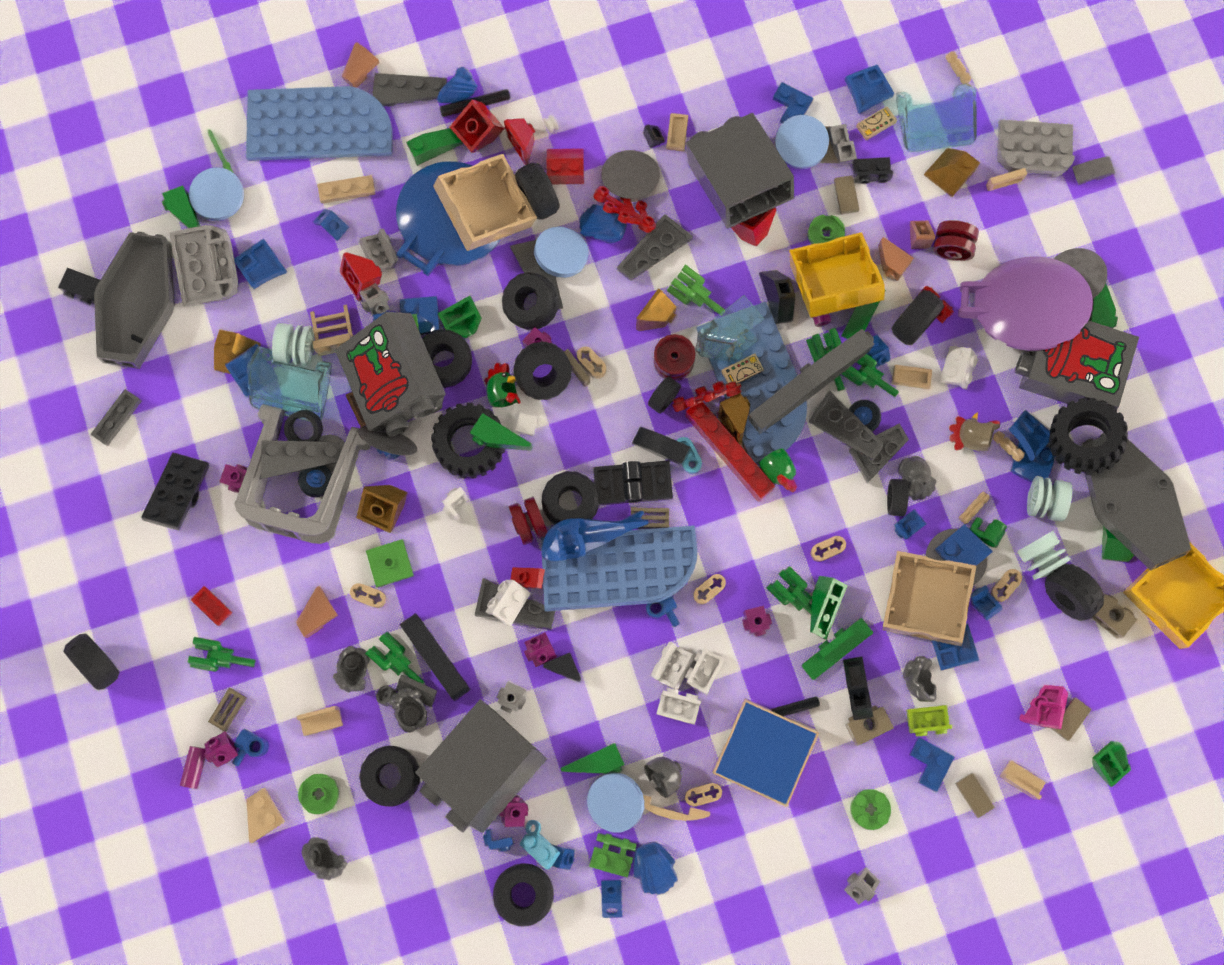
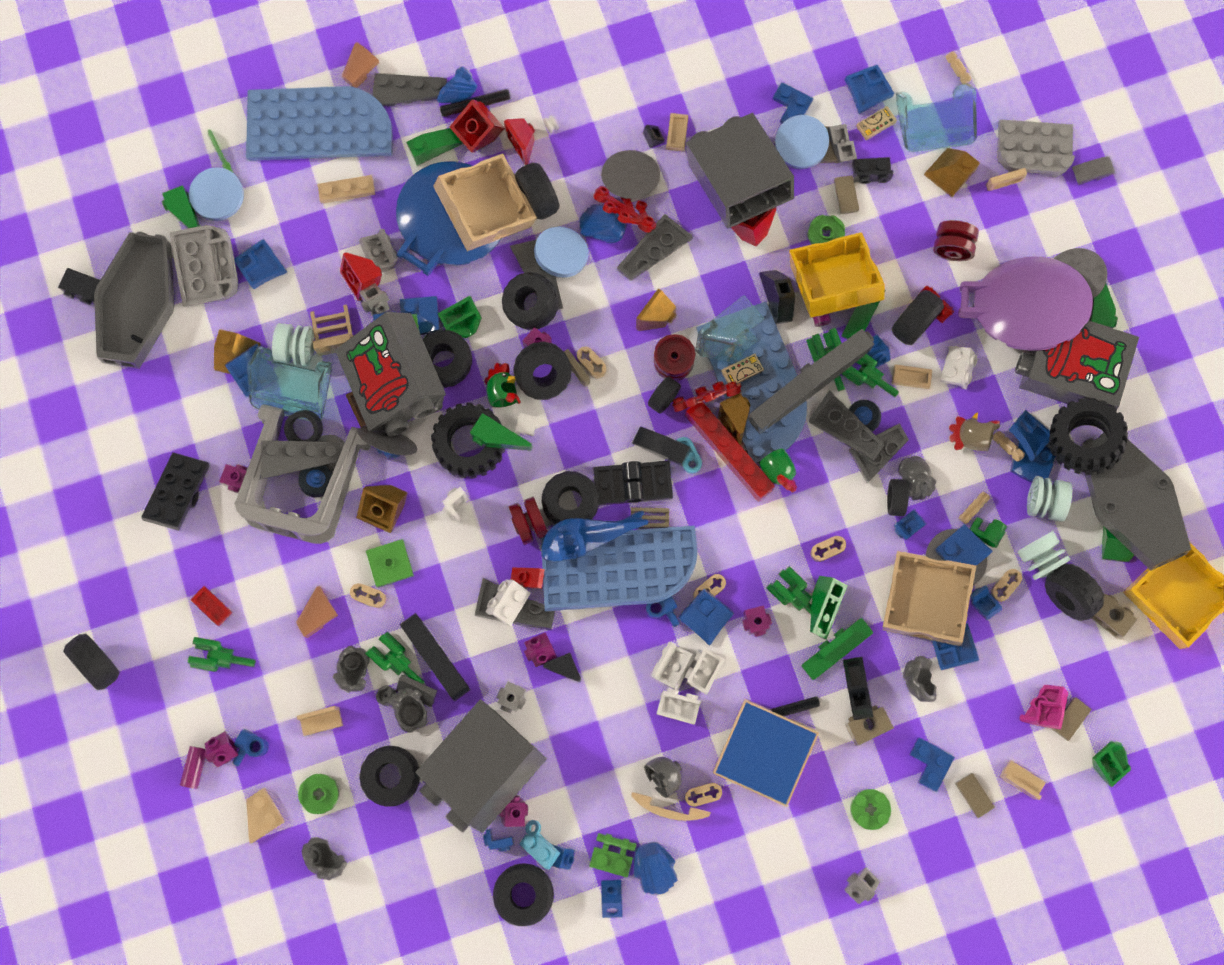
dark grey plate [90,389,142,446] -> none
dark tan tile [208,687,247,731] -> none
blue bracket [313,209,349,241] -> none
red slope [546,148,584,185] -> none
green slope [560,743,625,773] -> none
light blue piece [587,773,644,833] -> none
bright green plant [666,264,726,316] -> none
nougat slope [878,237,914,281] -> none
lime bracket [906,705,953,737] -> none
nougat slope [910,220,935,249] -> none
none -> blue plate [679,589,734,646]

